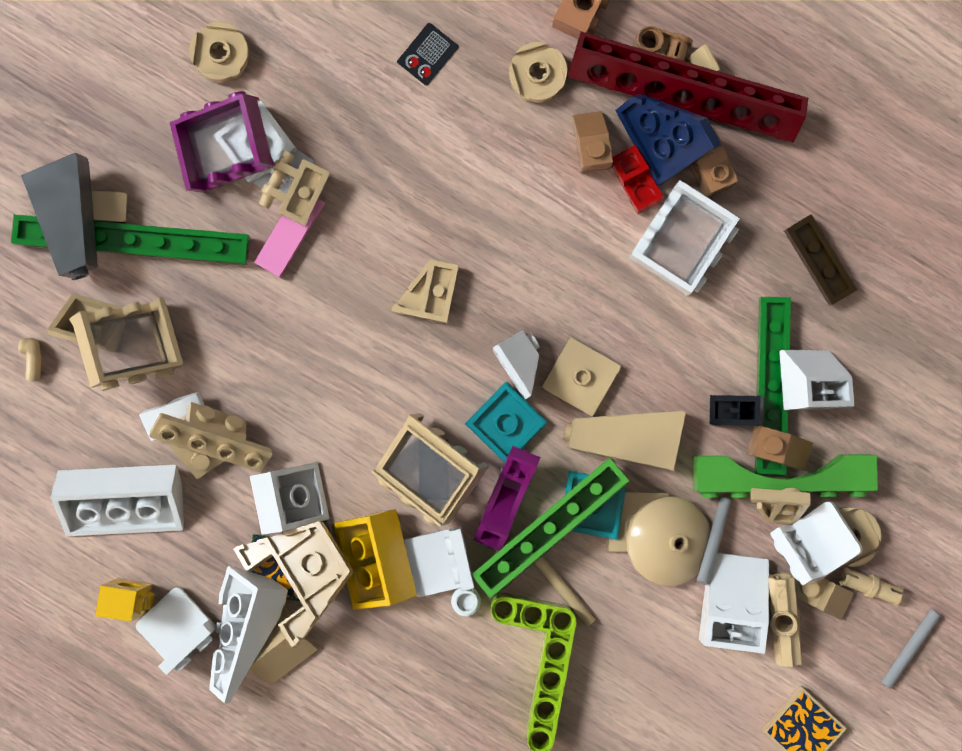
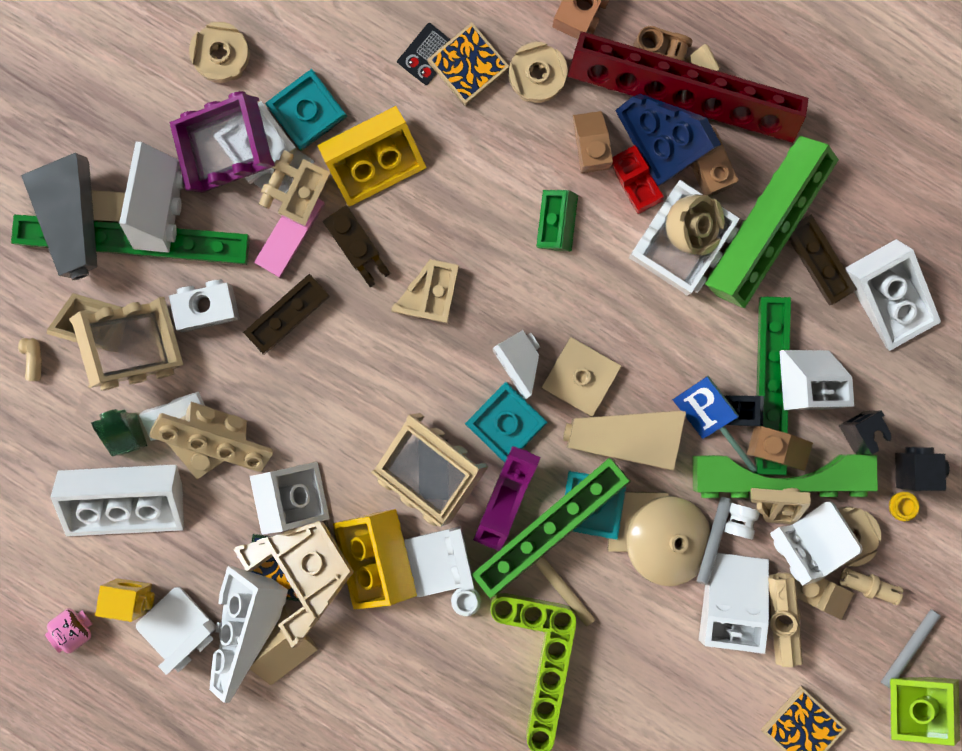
none -> bright pink head [45,608,93,653]
none -> clear green slope [91,409,148,456]
none -> white slope [119,142,185,253]
none -> white brick [169,279,240,332]
none -> dark brown plate [243,274,330,355]
none -> teal tile [265,68,347,151]
none -> yellow slope [317,106,427,207]
none -> dark brown hinge [322,205,391,288]
none -> tile [427,22,509,106]
none -> green slope [536,190,578,252]
none -> tan cylinder [666,194,725,255]
none -> blue piece [672,376,757,473]
none -> bright green brick [705,136,839,308]
none -> white wheel [724,503,760,540]
none -> black hinge [839,410,891,455]
none -> white slope [845,239,941,351]
none -> yellow plate [889,492,920,521]
none -> lime slope [890,677,960,746]
none -> black brick [895,447,950,491]

